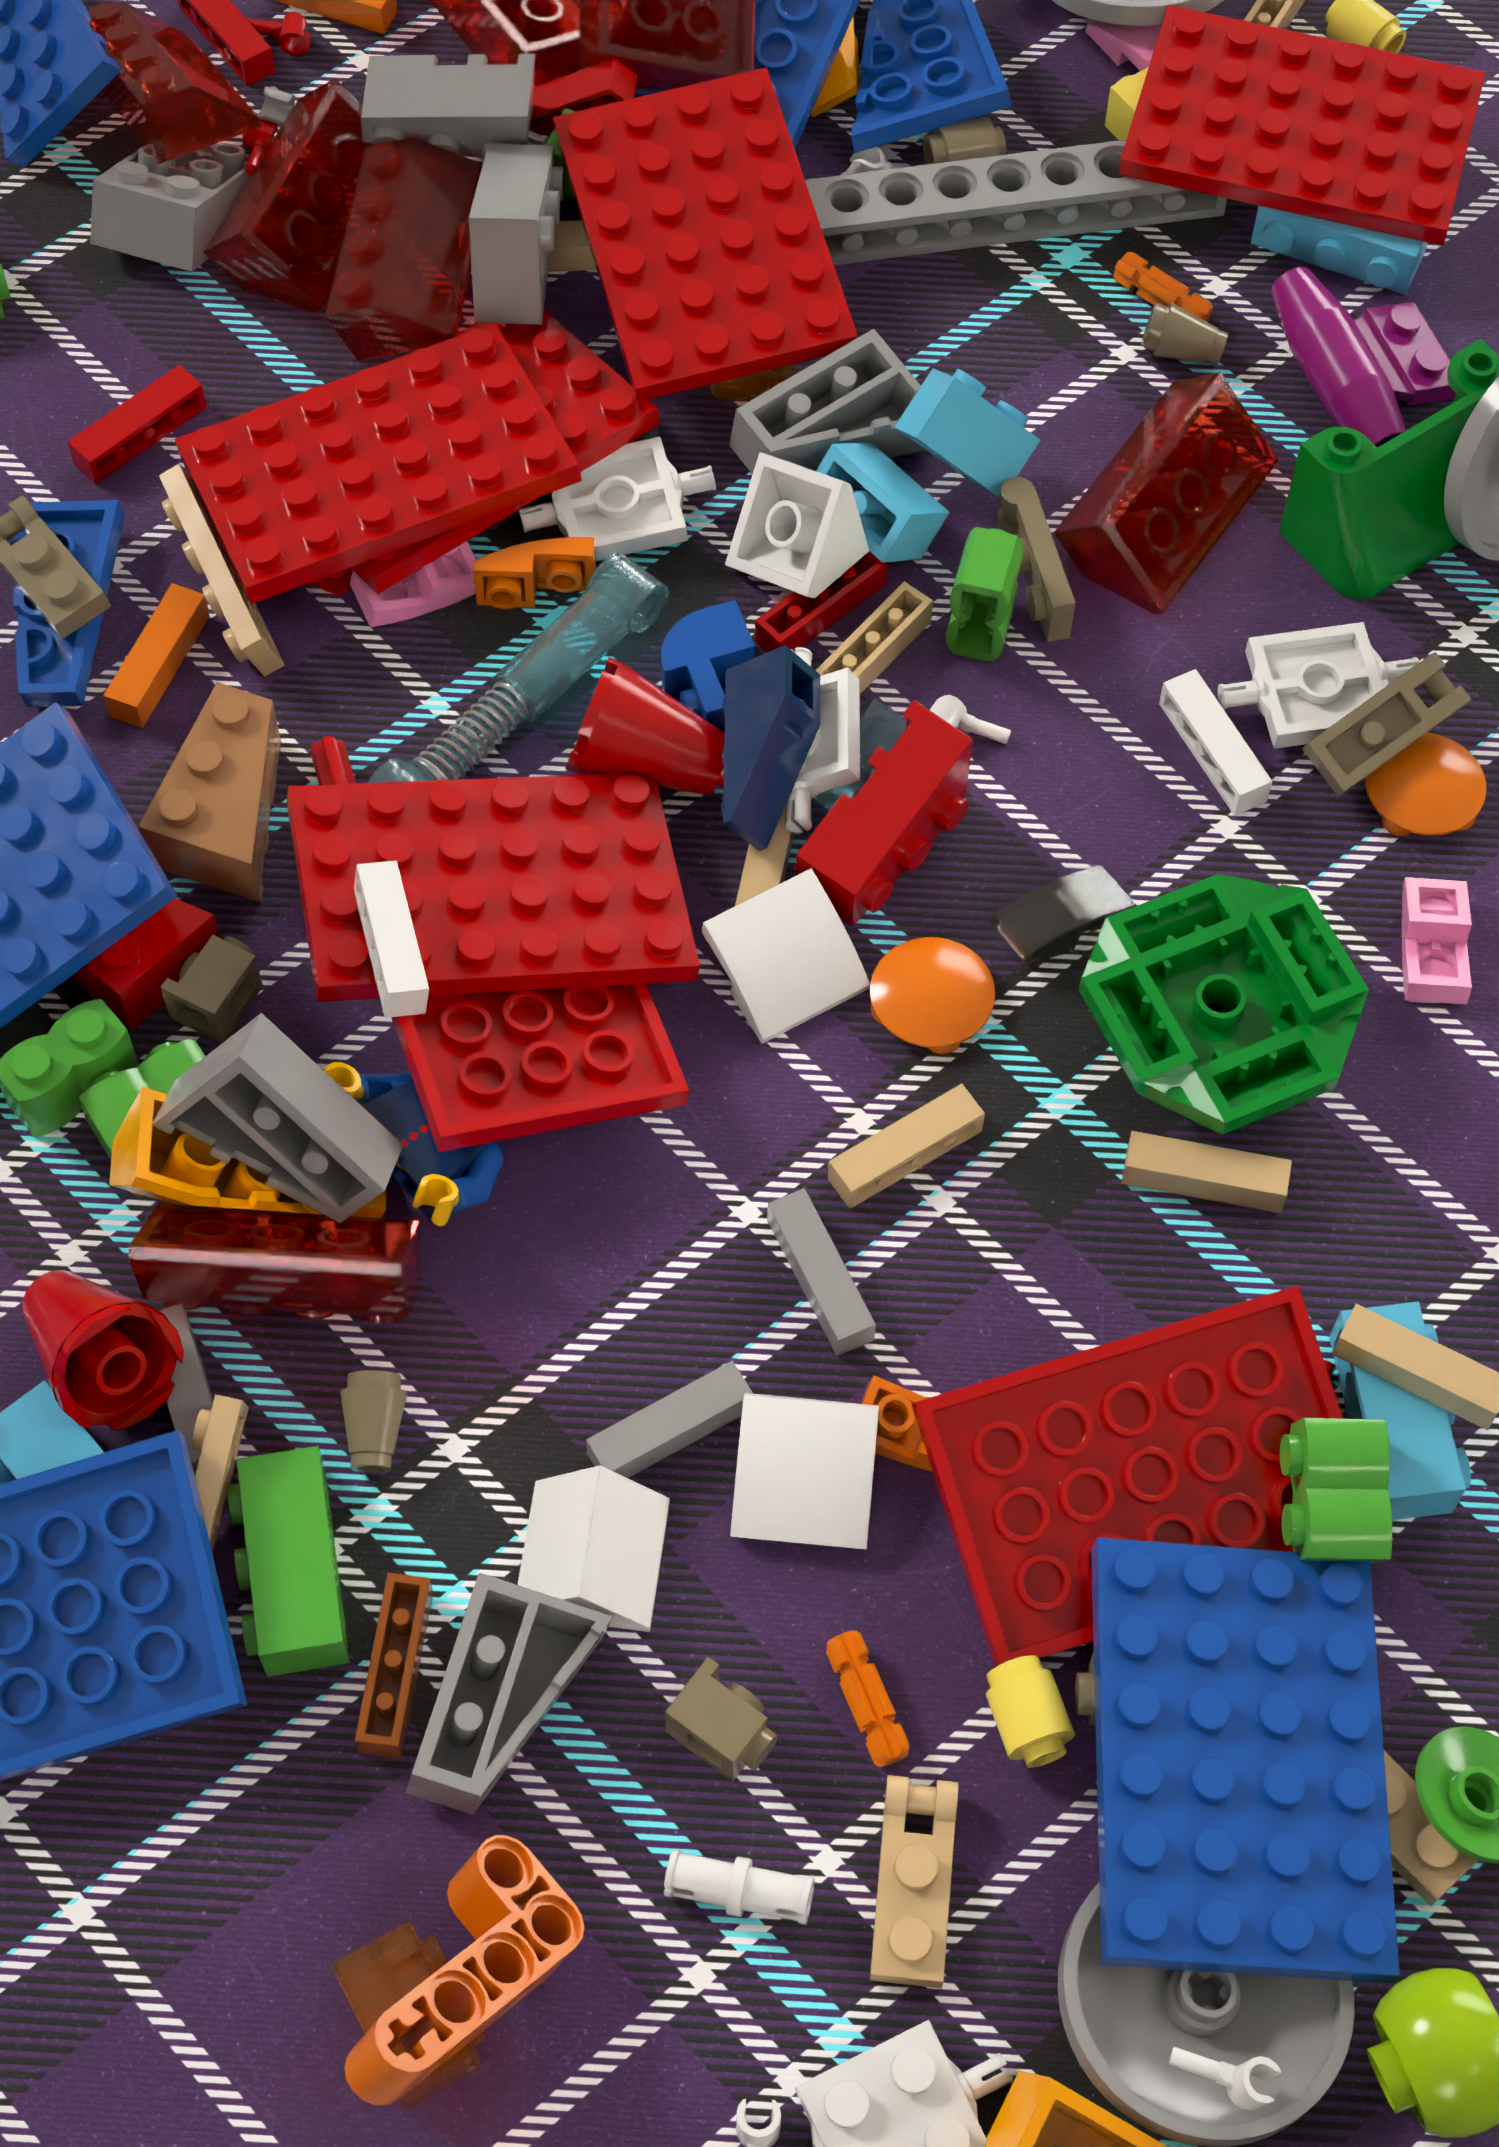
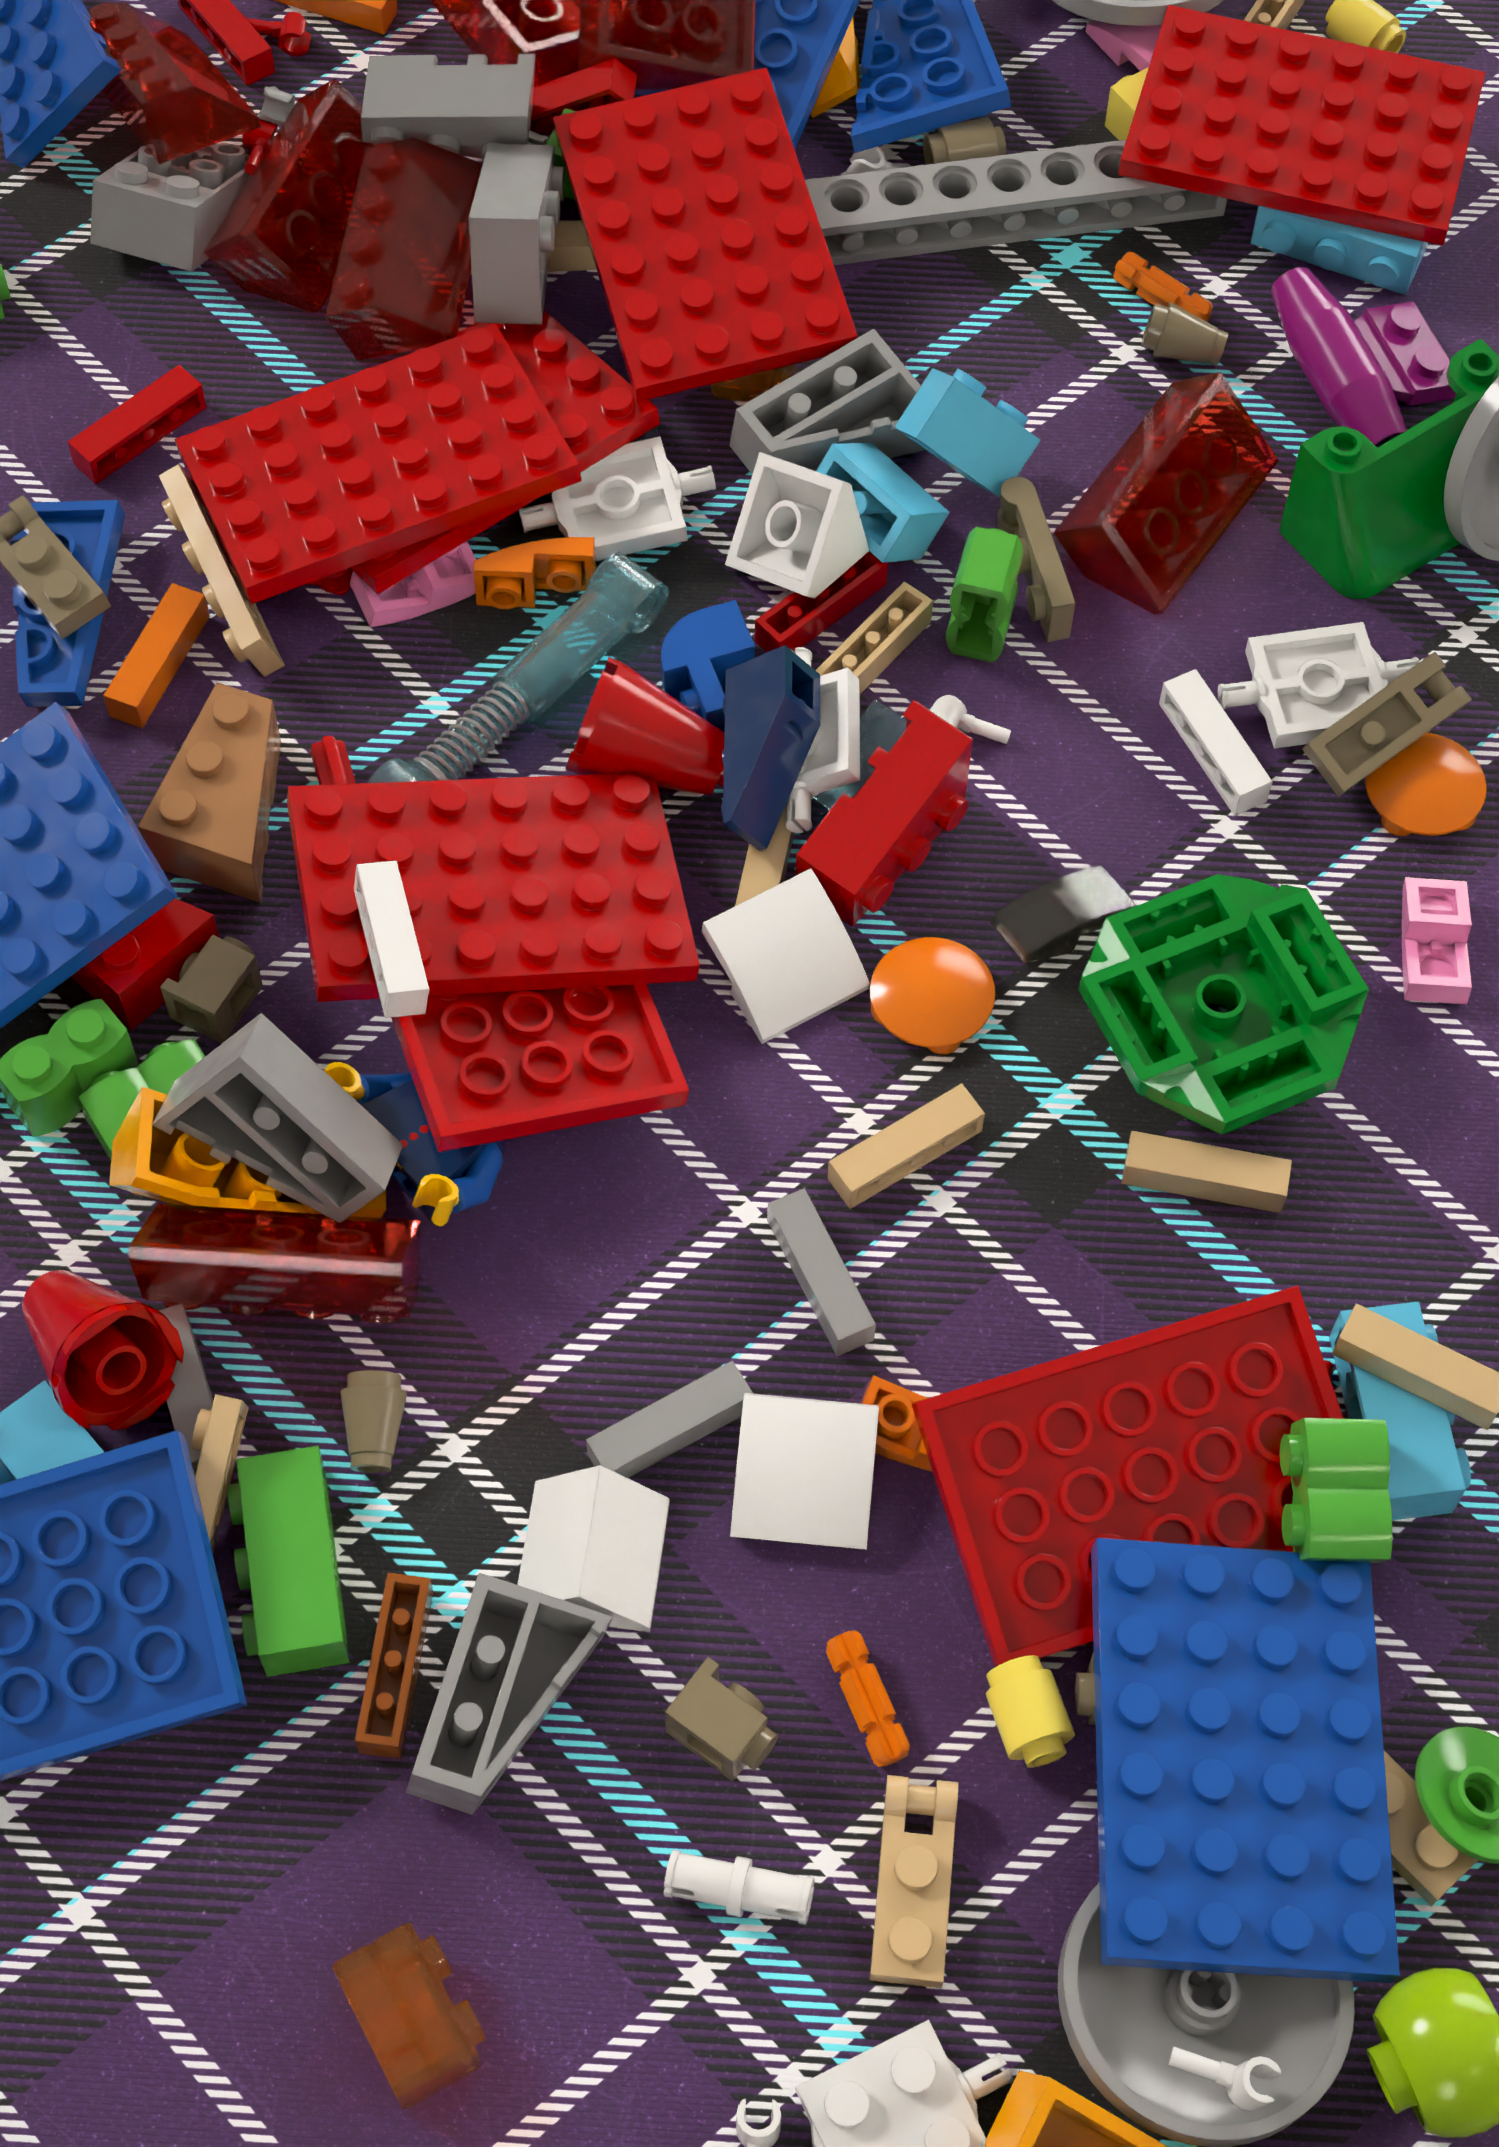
orange beam [344,1835,585,2106] -> none

